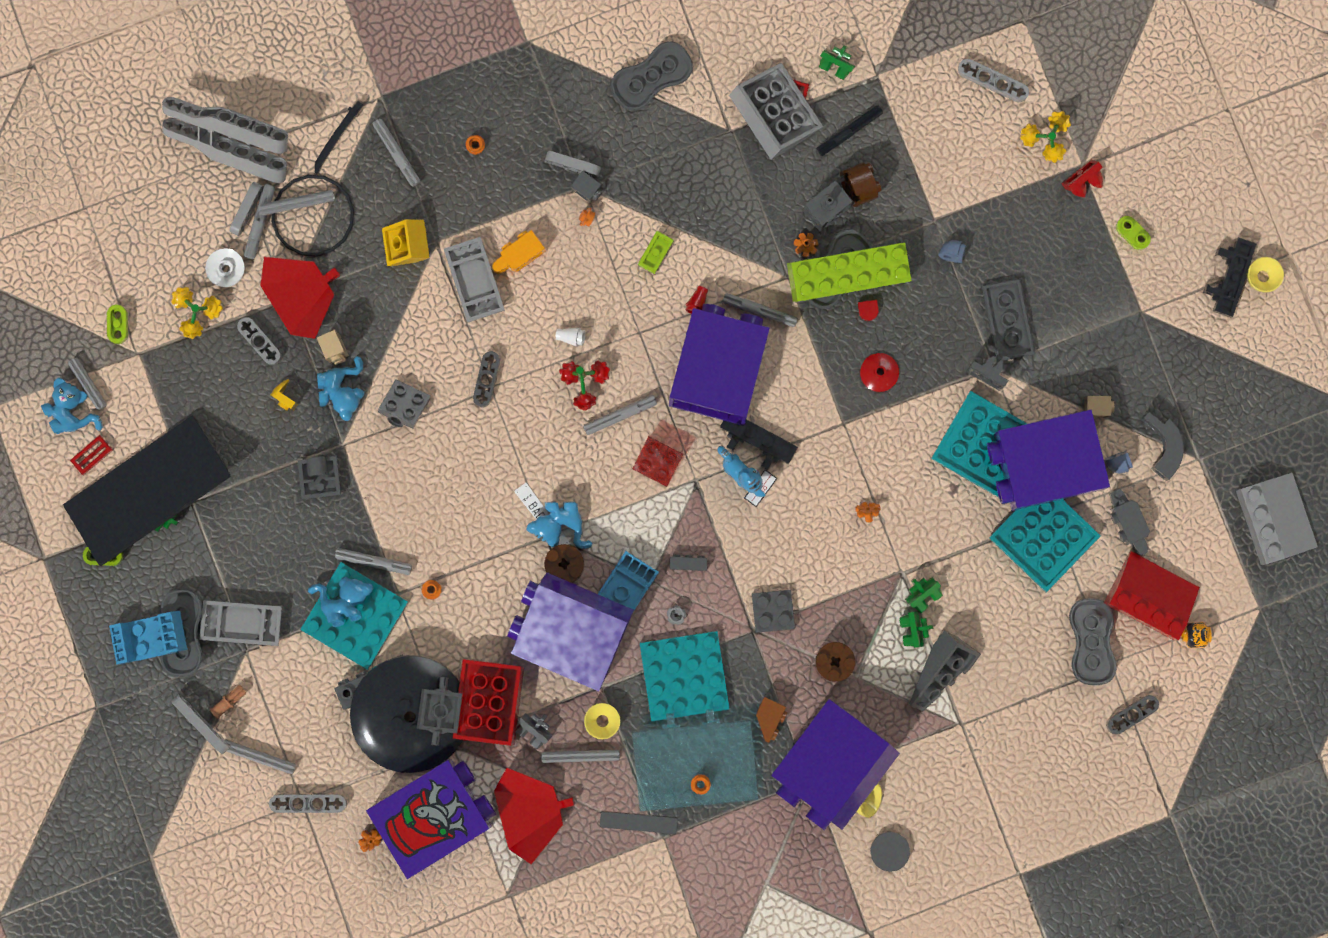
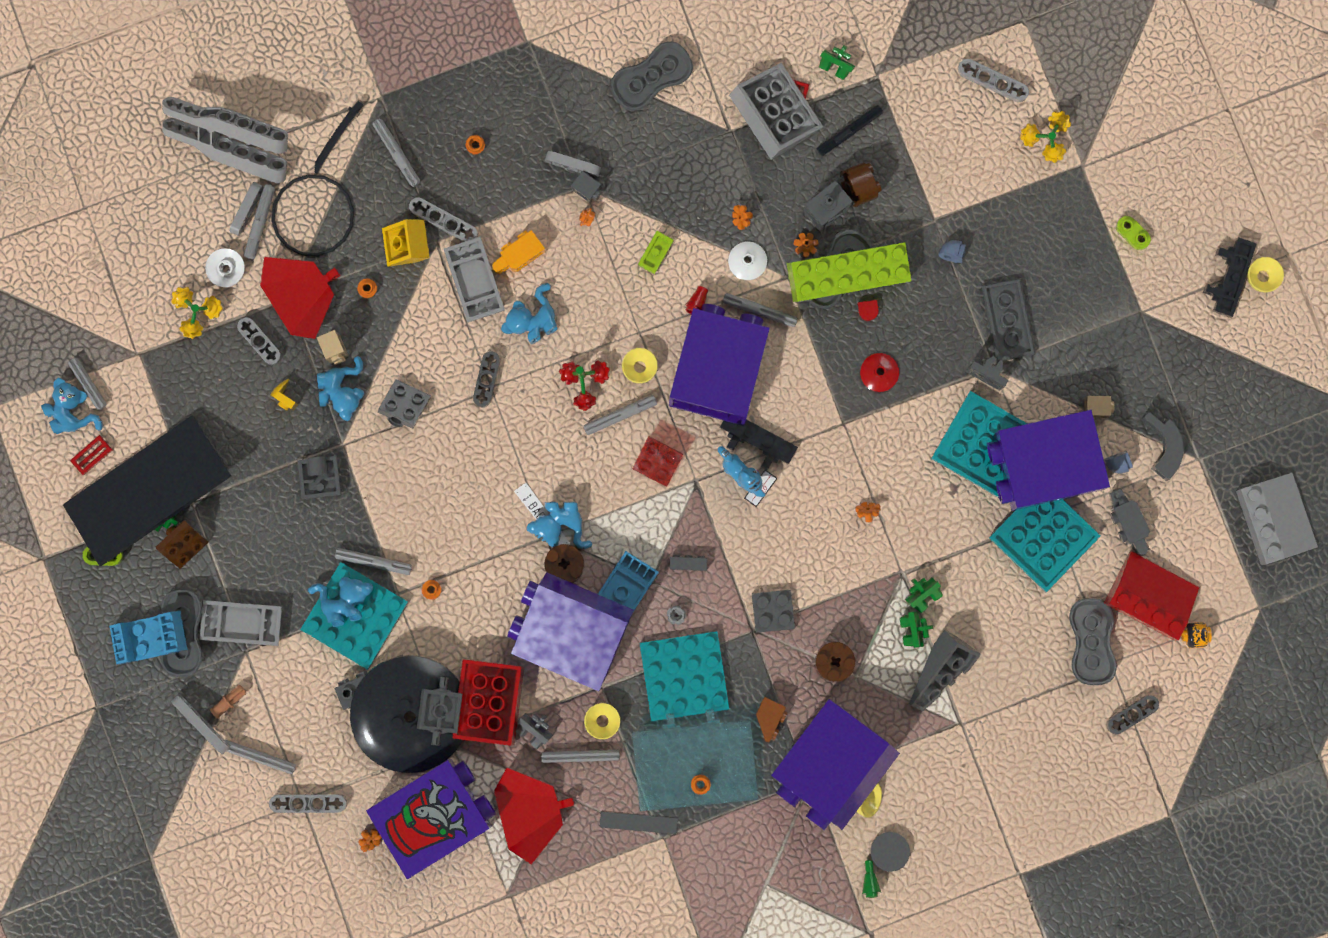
lime plate [107,305,128,344] -> none
light grey axle [258,190,335,216] -> none
white cone [556,328,585,347] -> none
red tile [1061,159,1103,197] -> none
none -> reddish brown plate [156,520,209,569]
none -> orange plate [357,279,377,298]
none -> light grey beam [409,197,478,242]
none -> dark azure animal [501,283,557,344]
none -> light yellow piece [622,348,658,384]
none -> white dish [728,242,767,280]
none -> orange plant [732,205,753,230]
none -> green cone [862,860,882,898]

